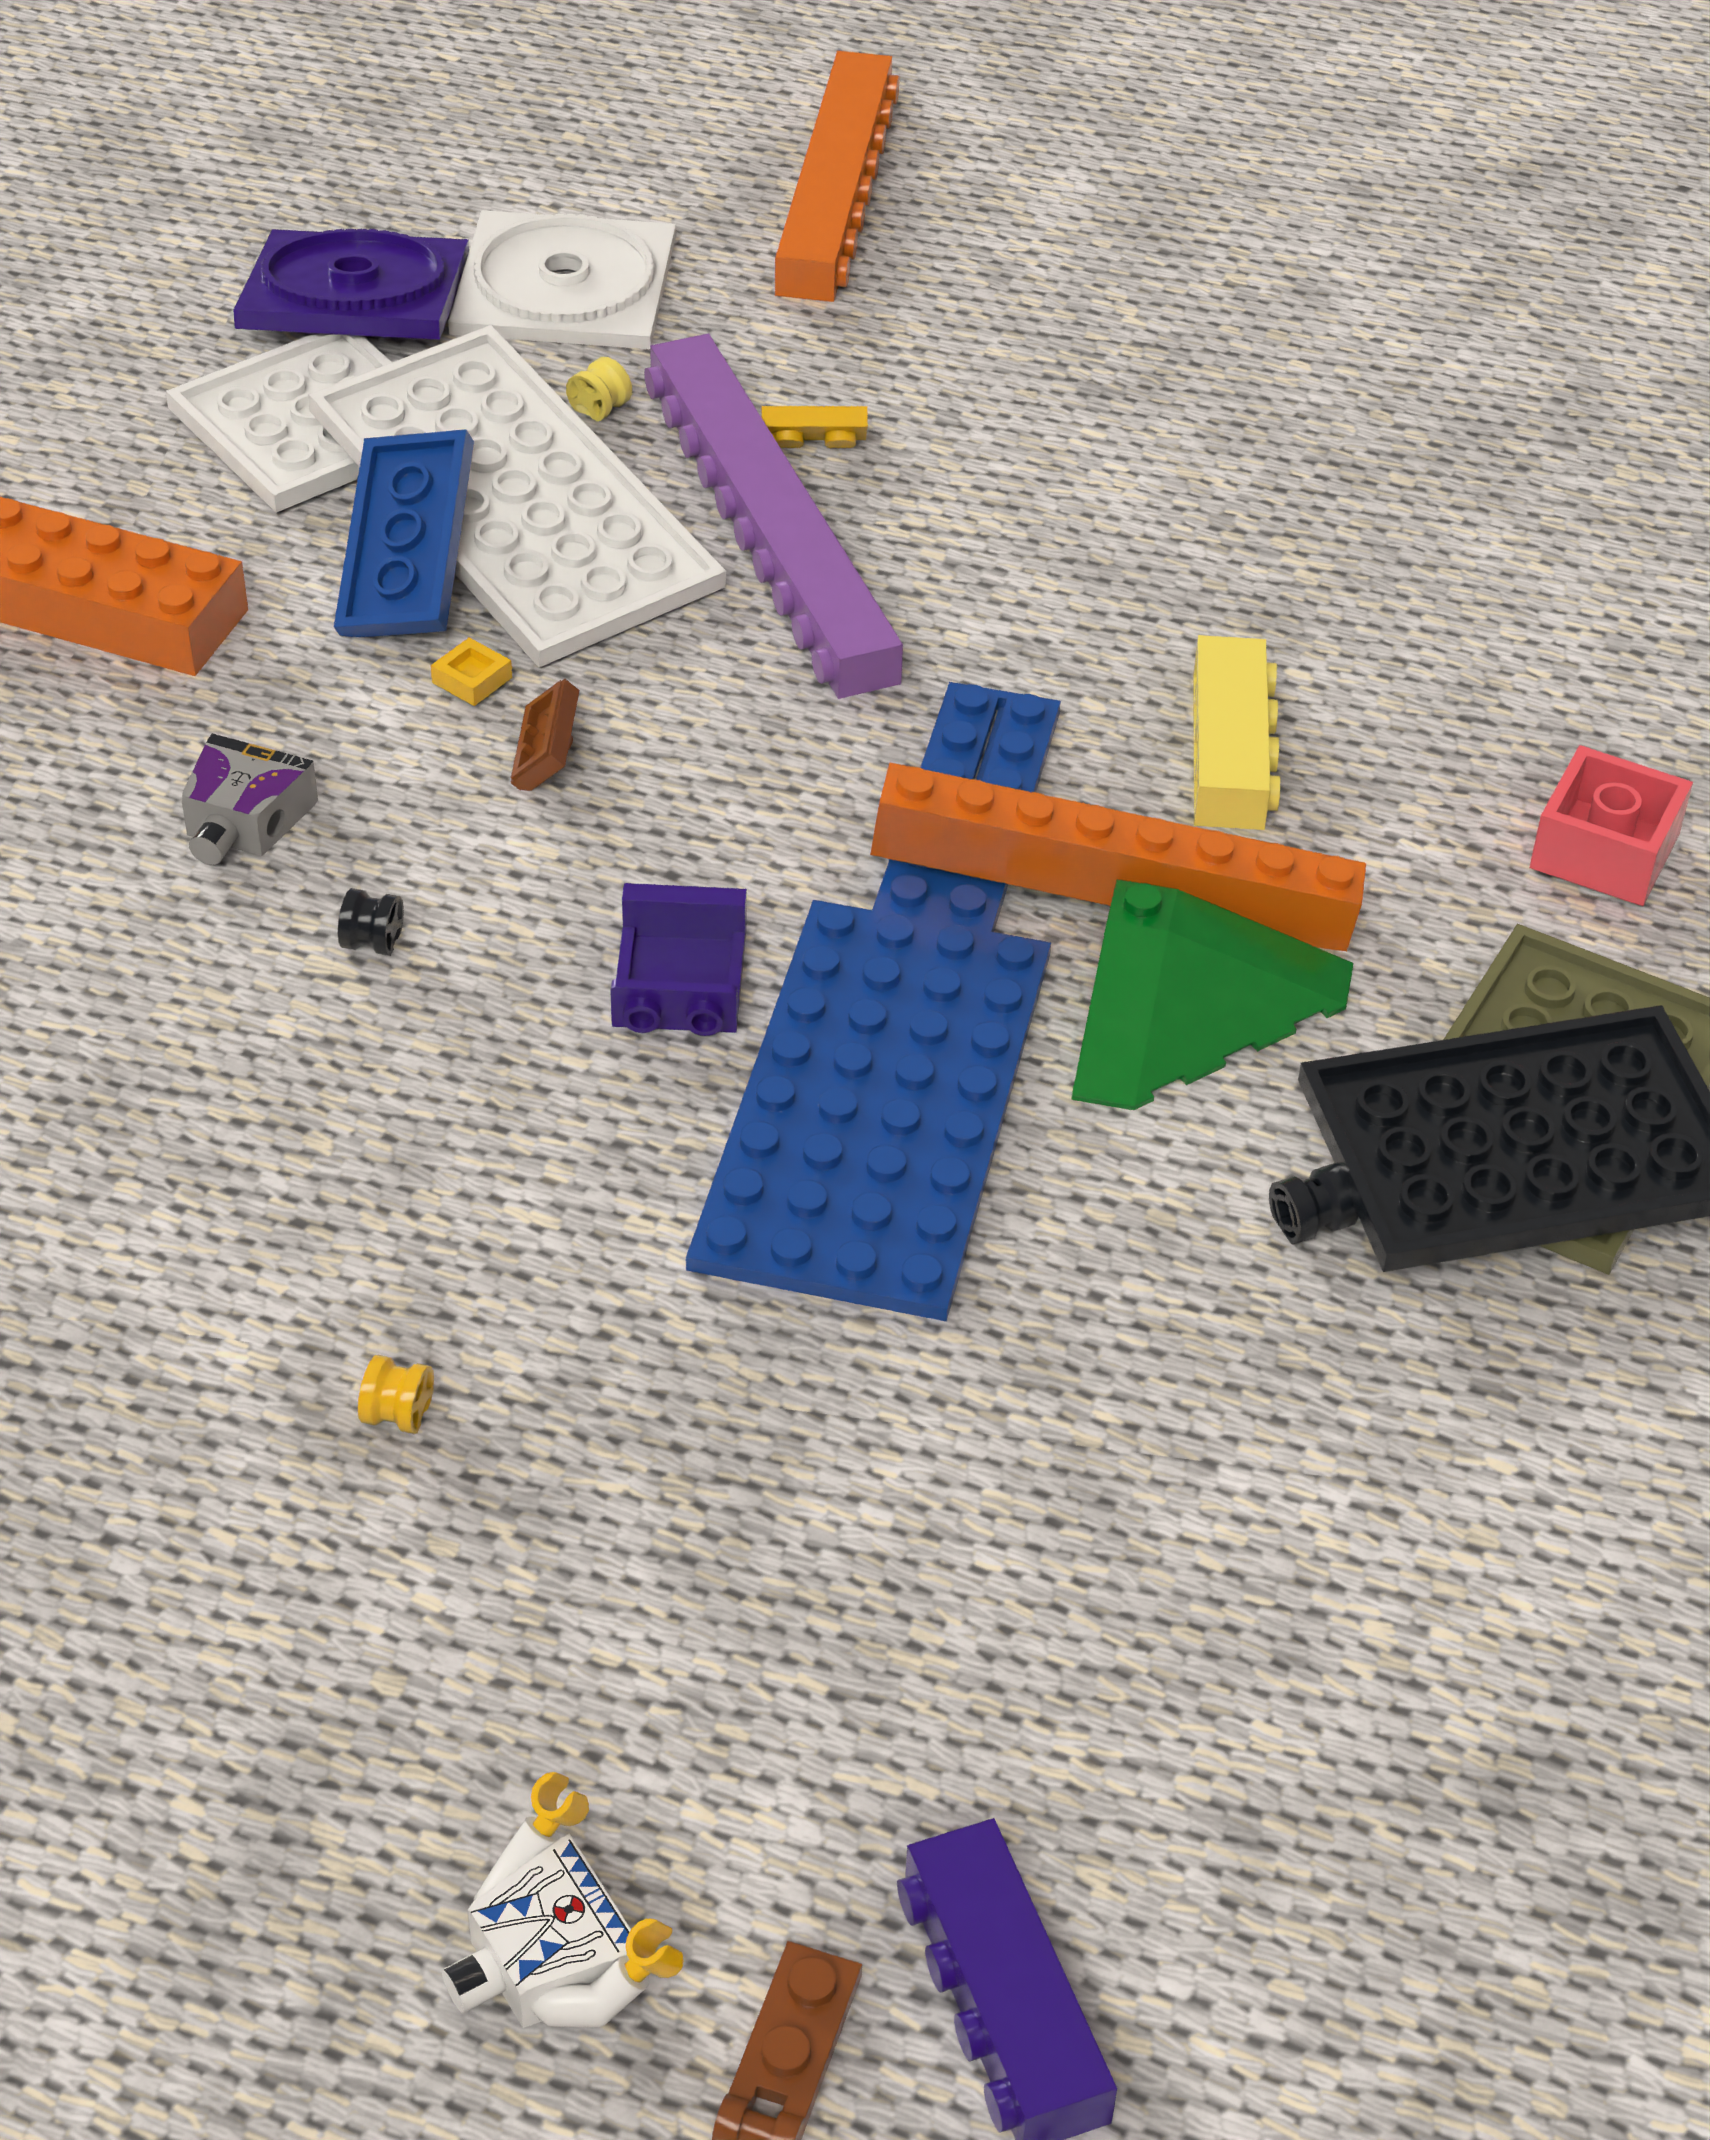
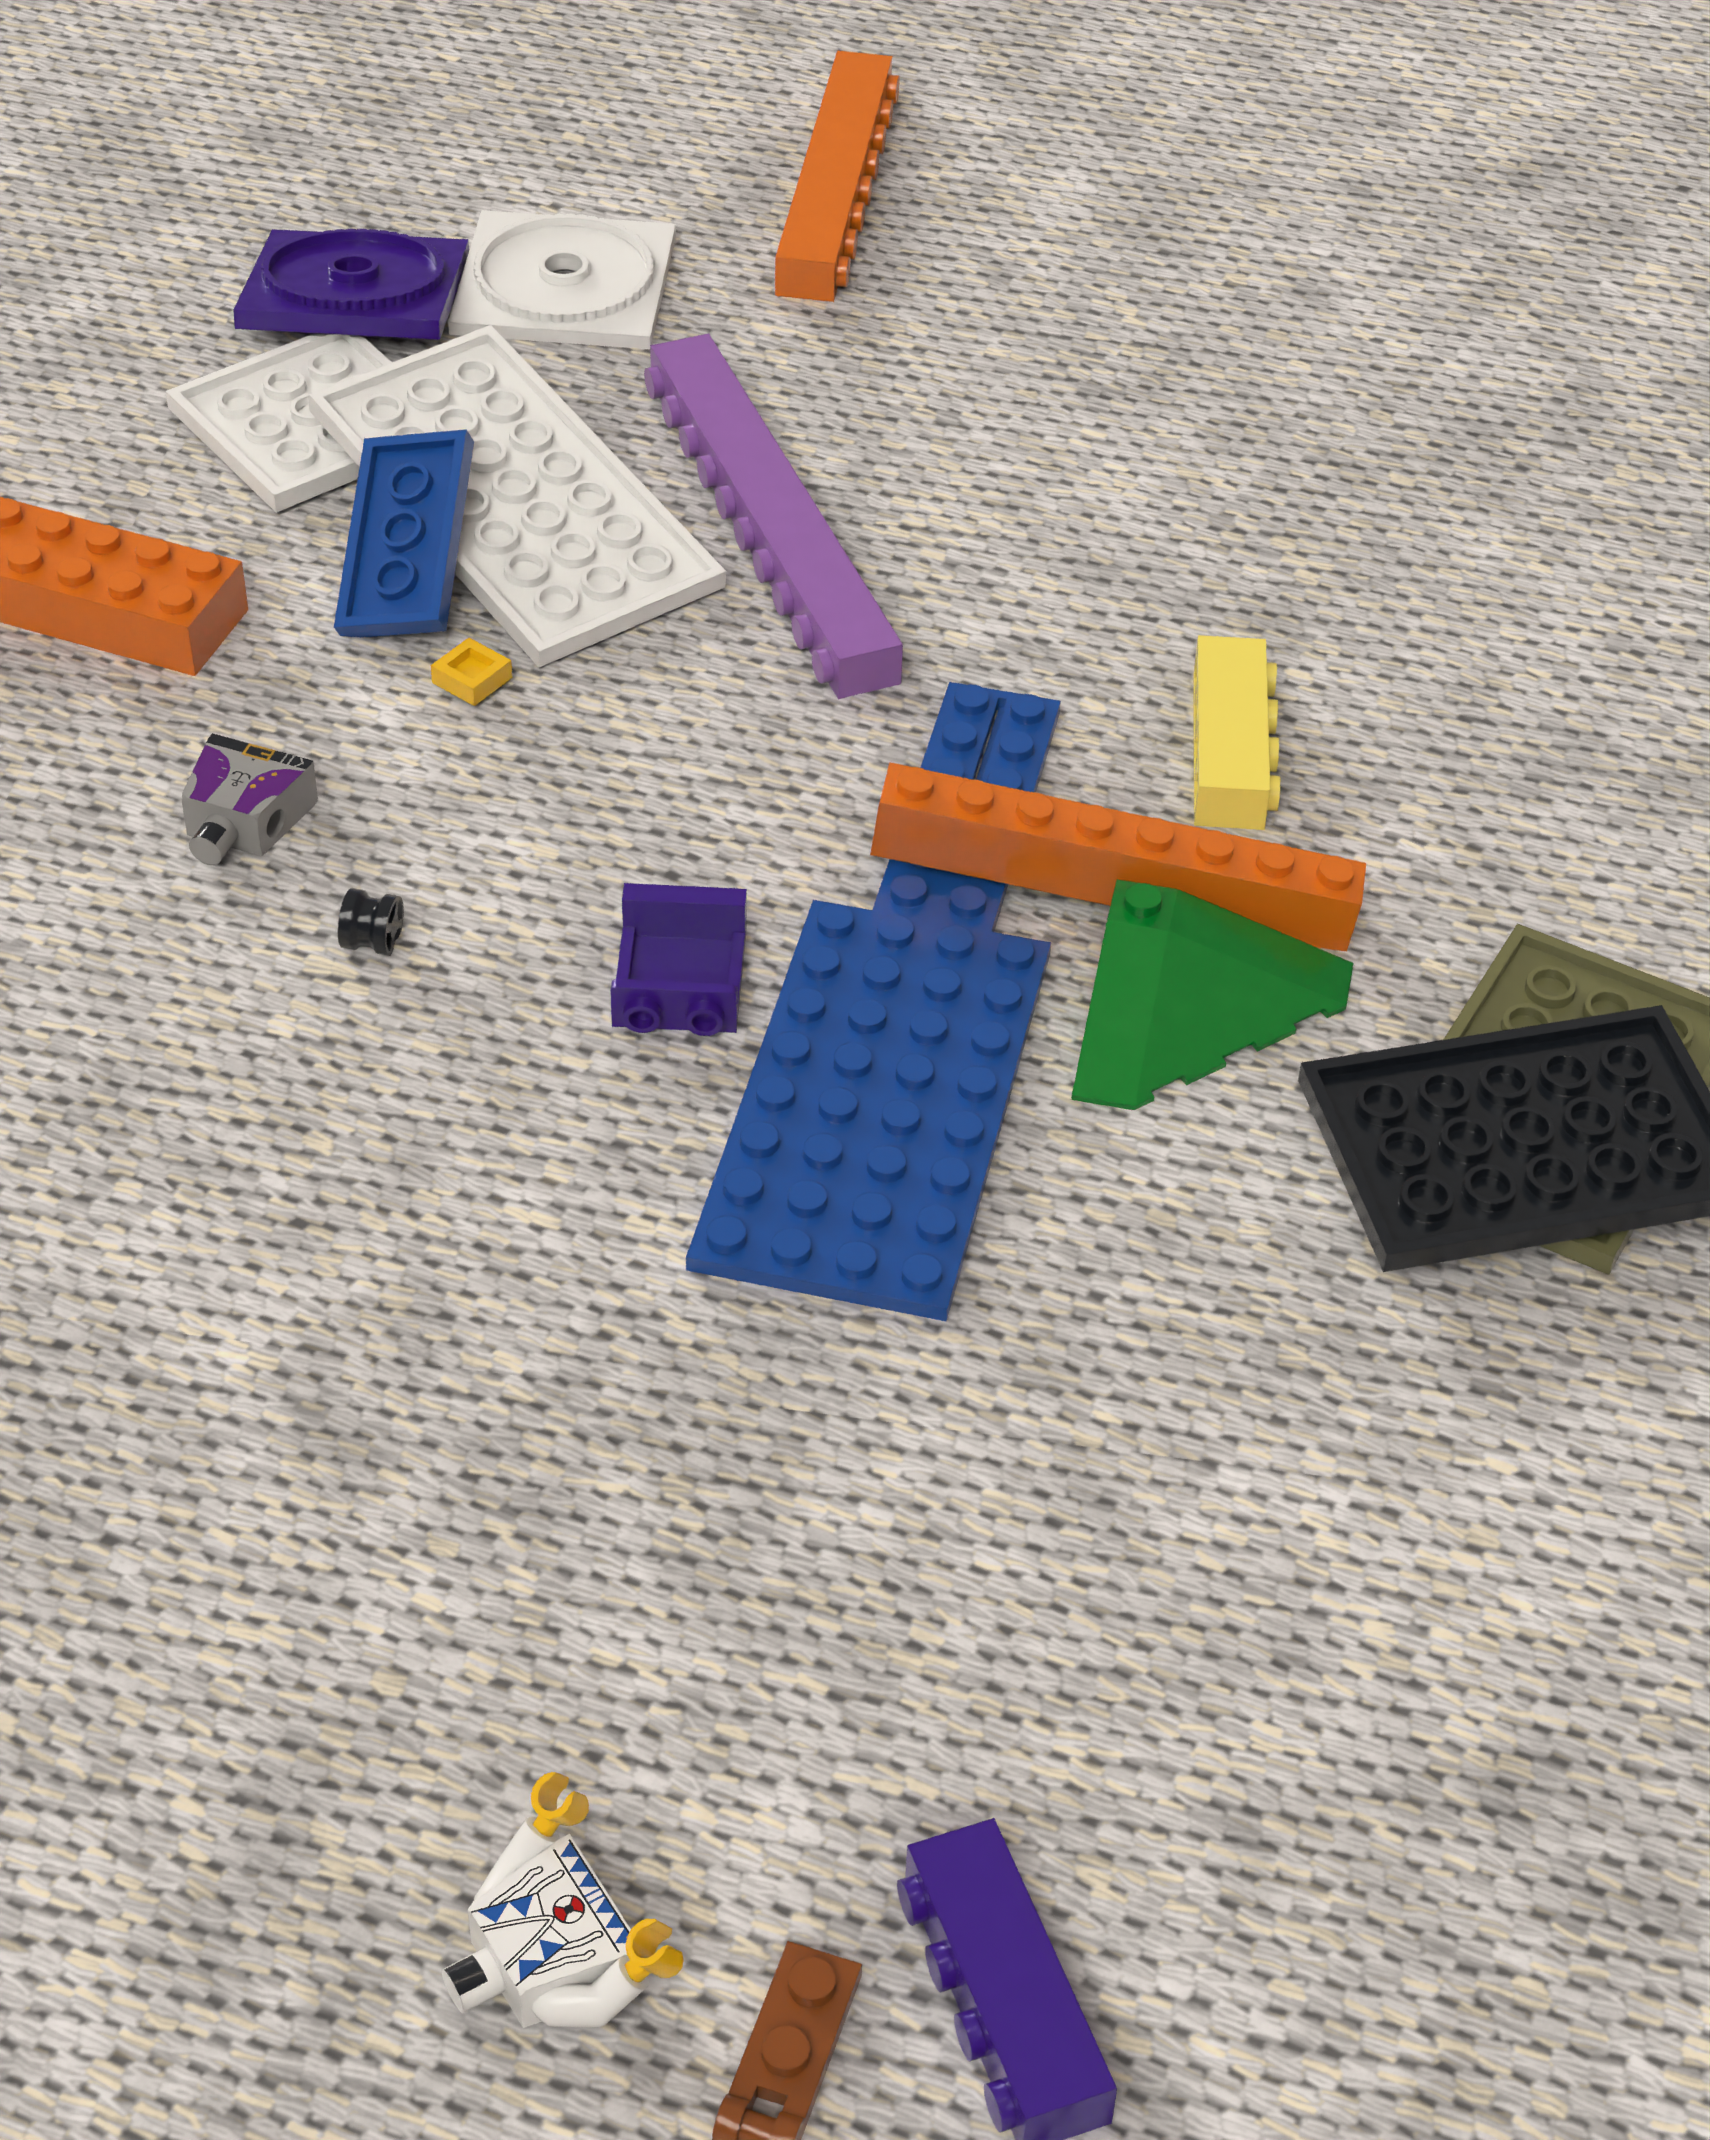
yellow wheel [358,1355,434,1434] -> none
dark orange plate [511,679,580,791] -> none
light yellow wheel [566,357,632,422] -> none
yellow plate [761,406,868,448] -> none
black wheel [1269,1163,1358,1245] -> none
coral brick [1529,745,1693,906] -> none

